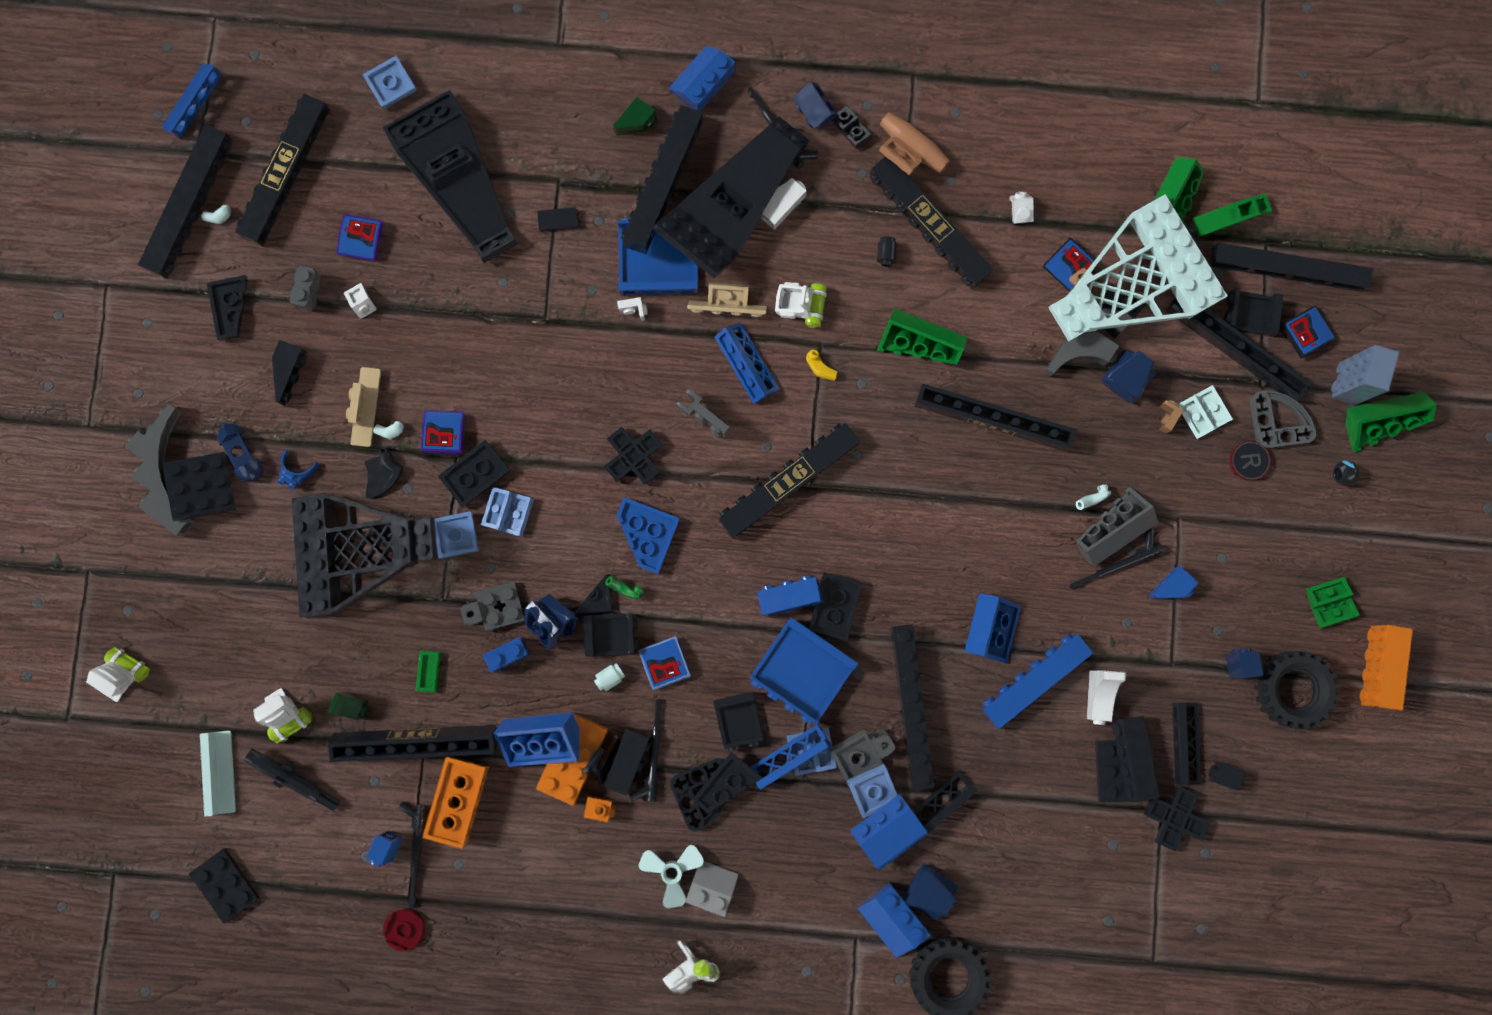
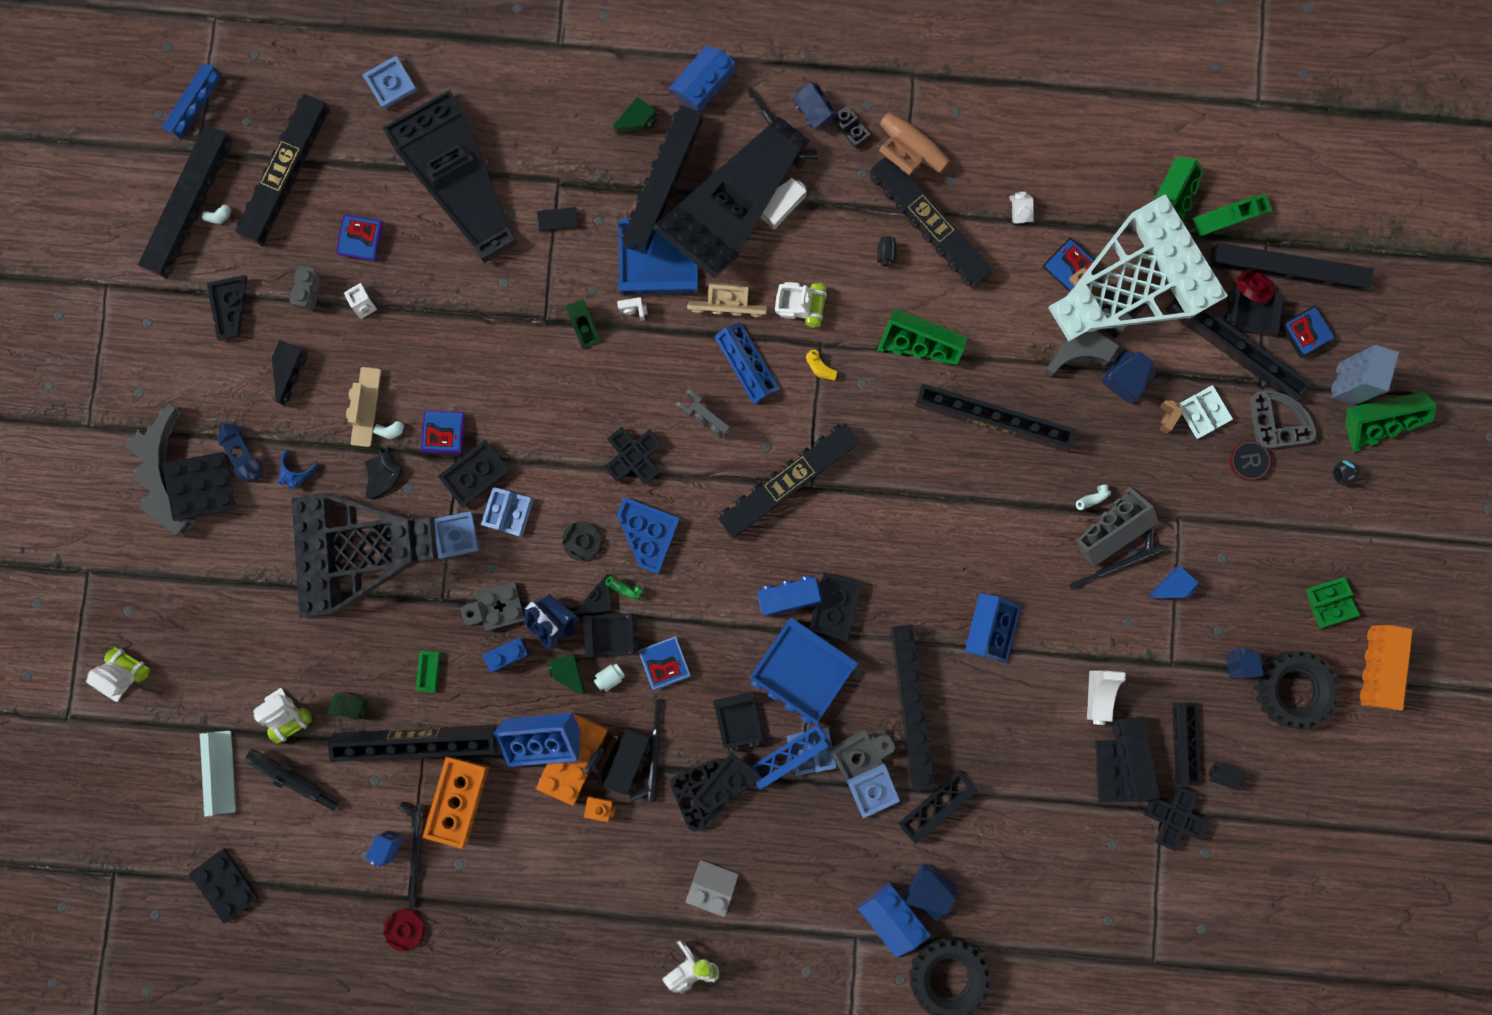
light aqua piece [639,845,704,908] -> none
blue slope [850,794,928,871] -> none
blue brick [981,634,1093,729] -> none
none -> dark green slope [548,654,585,694]
none -> pearl dark grey tile [562,521,602,561]
none -> dark green slope [565,299,601,349]
none -> dark red tile [1237,270,1275,304]

